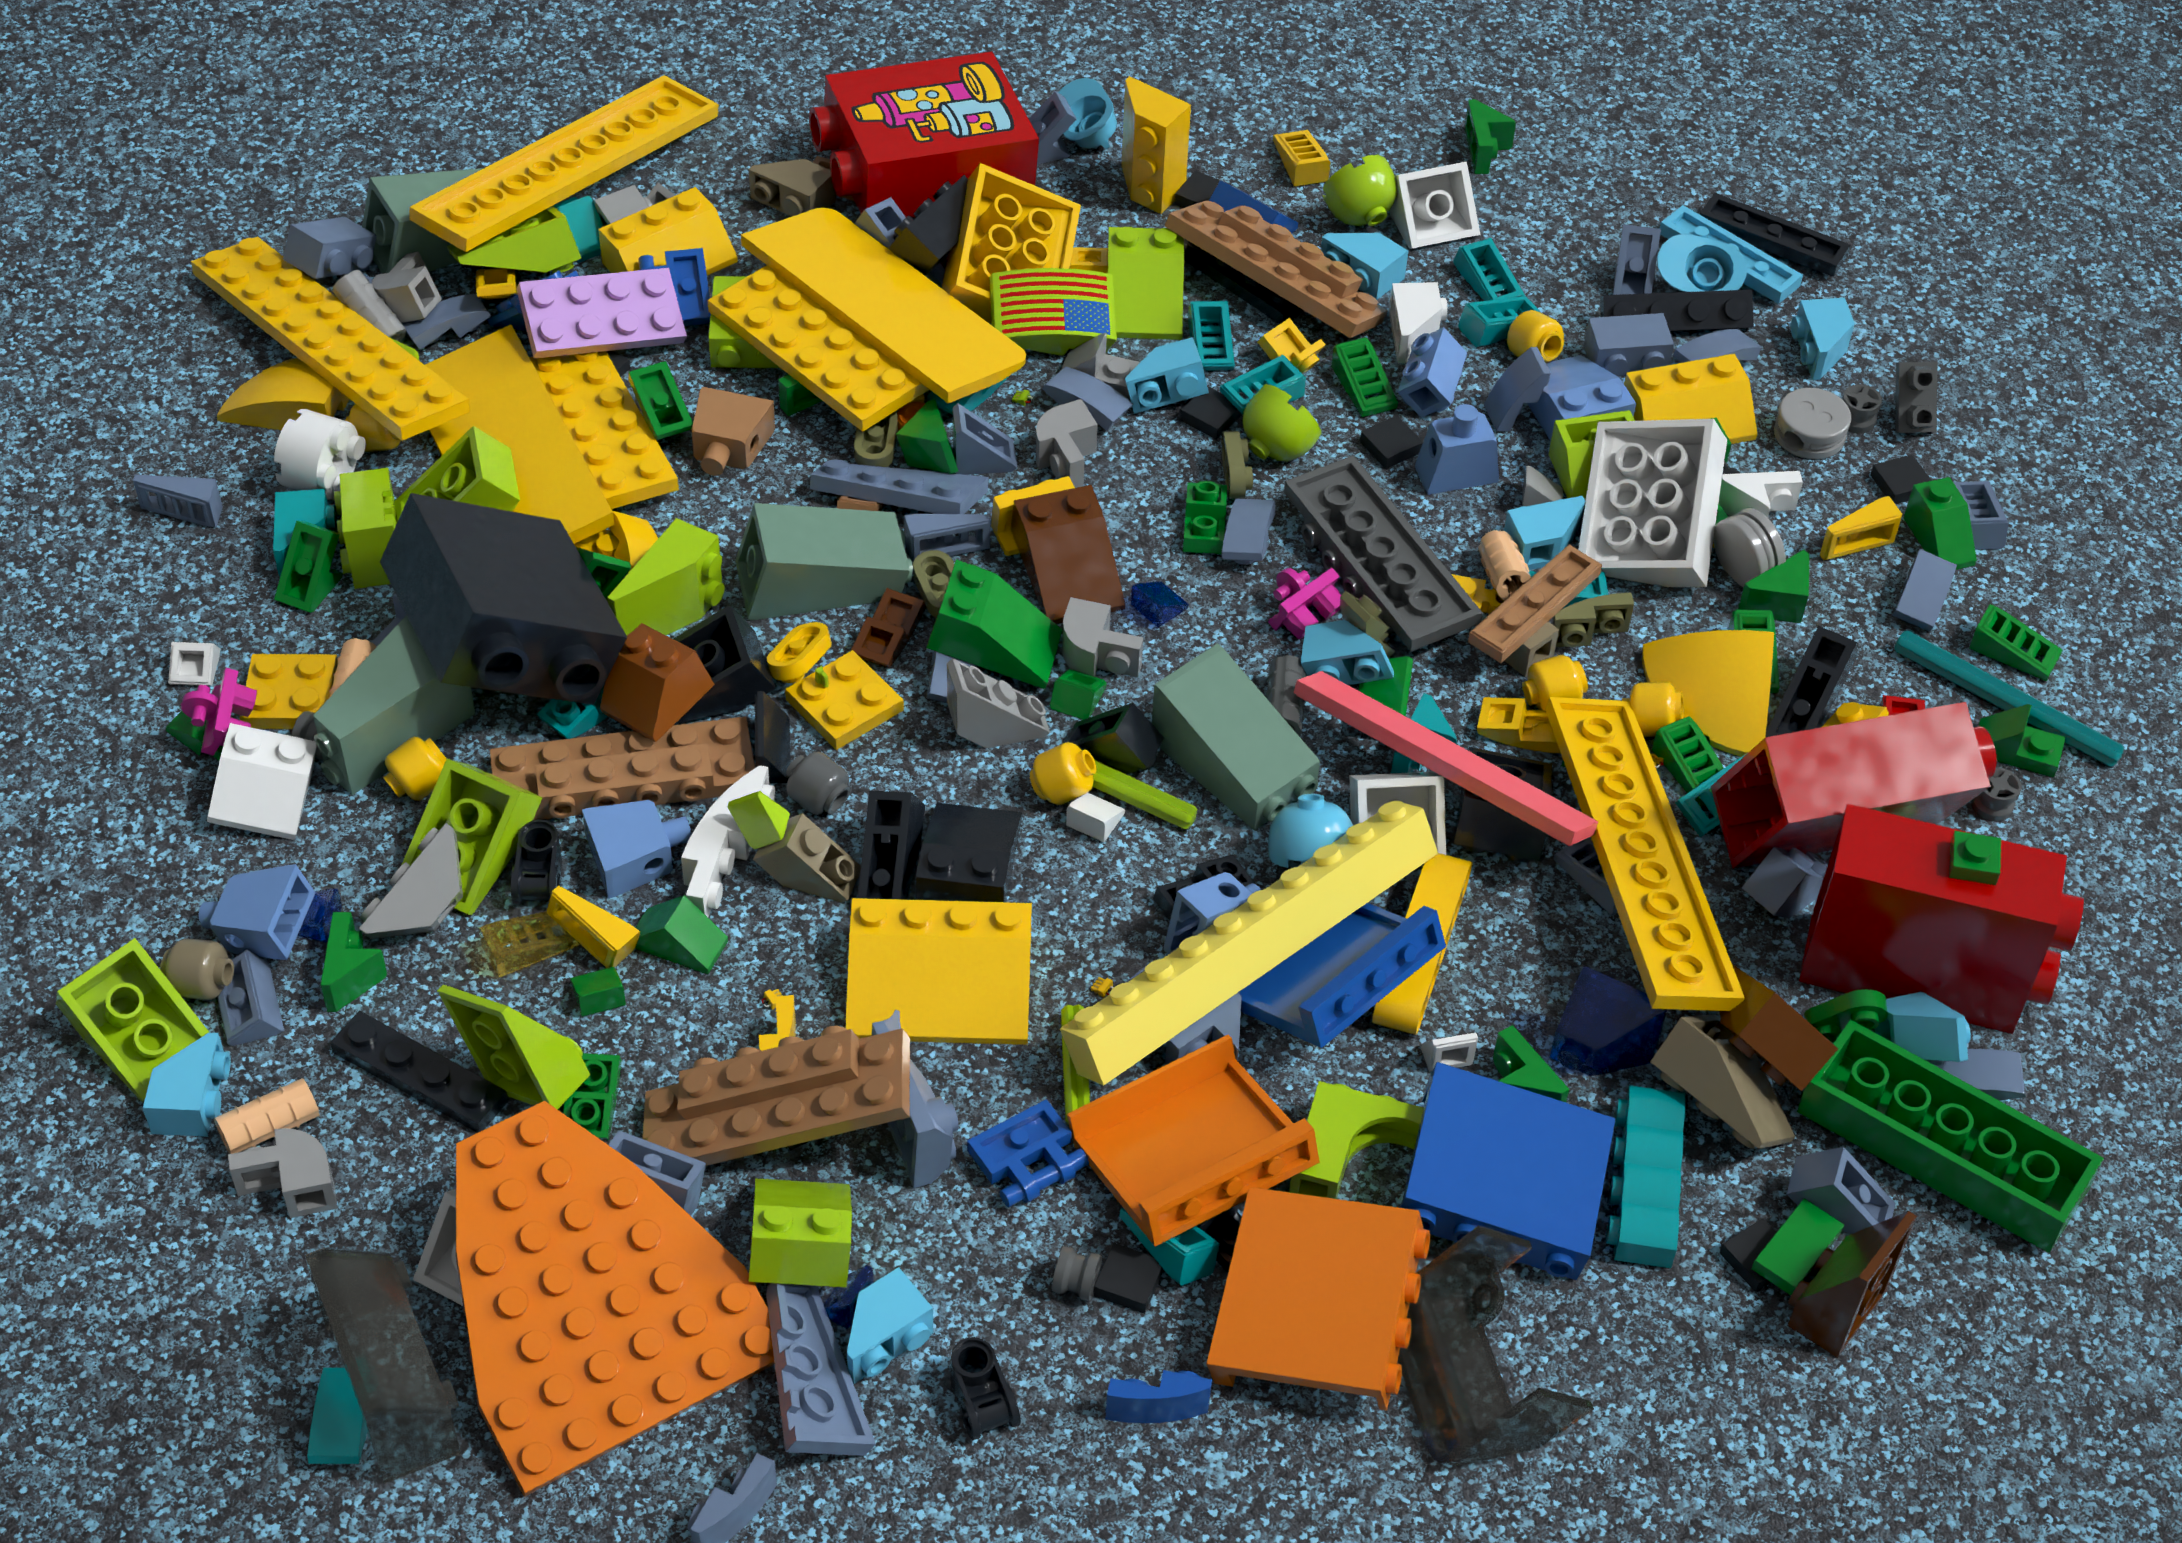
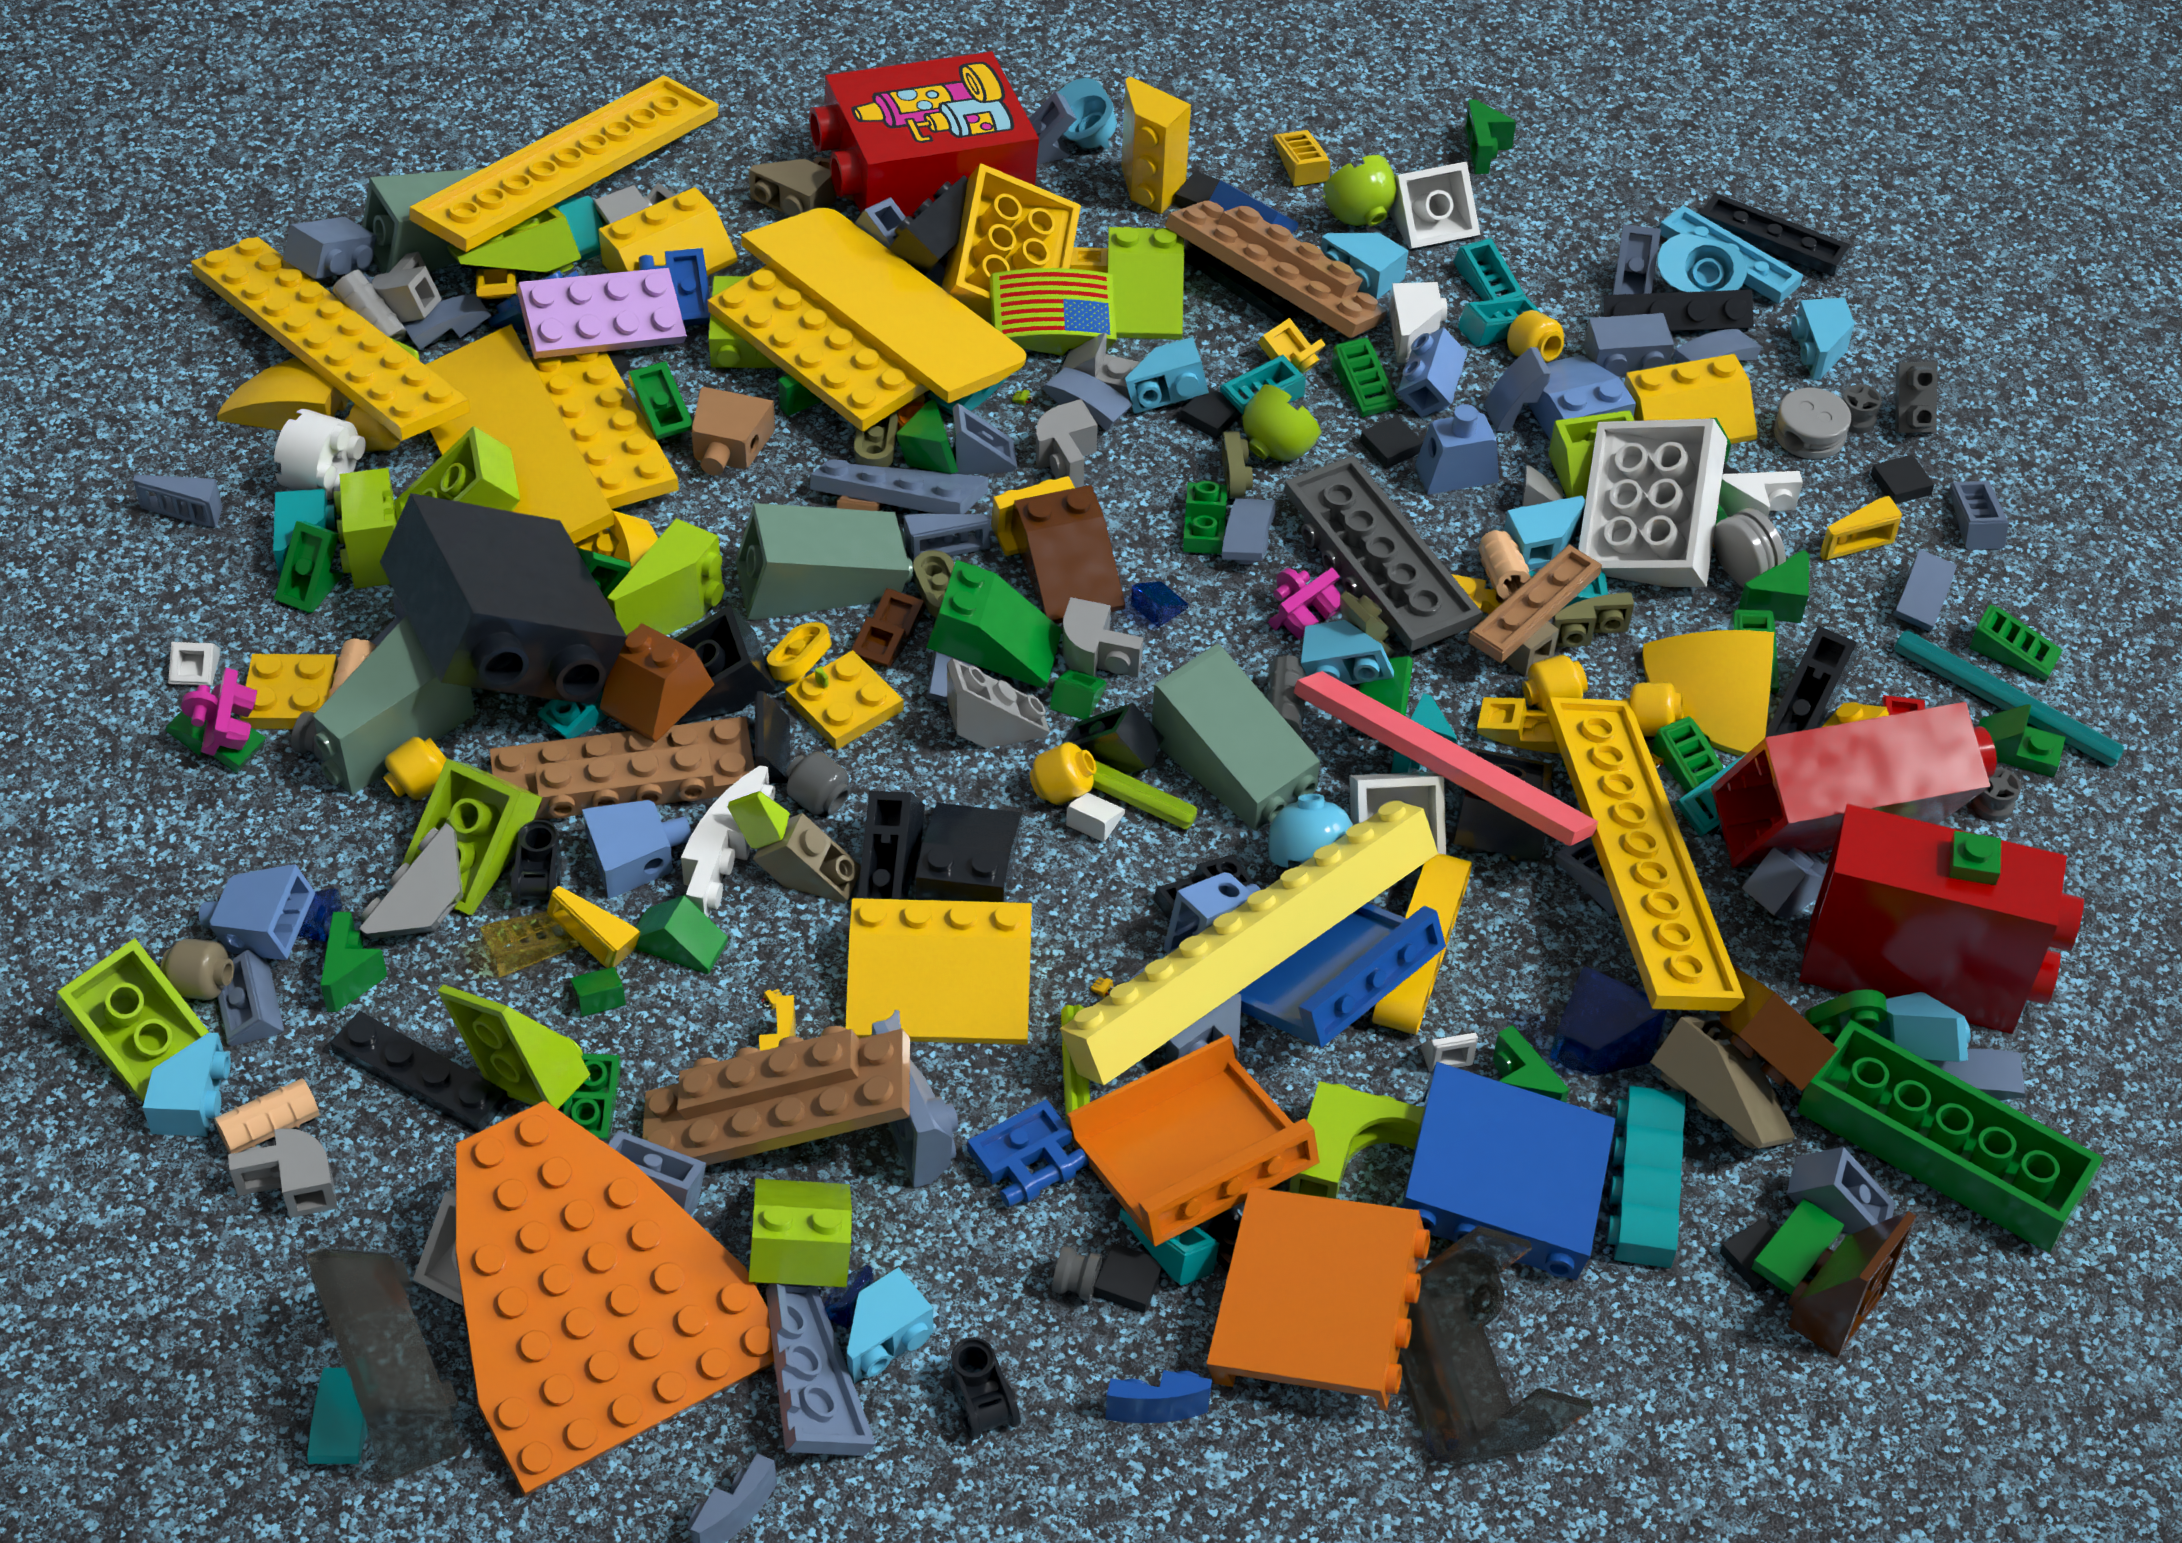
white slope [207,723,317,840] -> none
teal slope [1187,301,1235,370] -> none
green slope [1903,477,1977,570] -> none

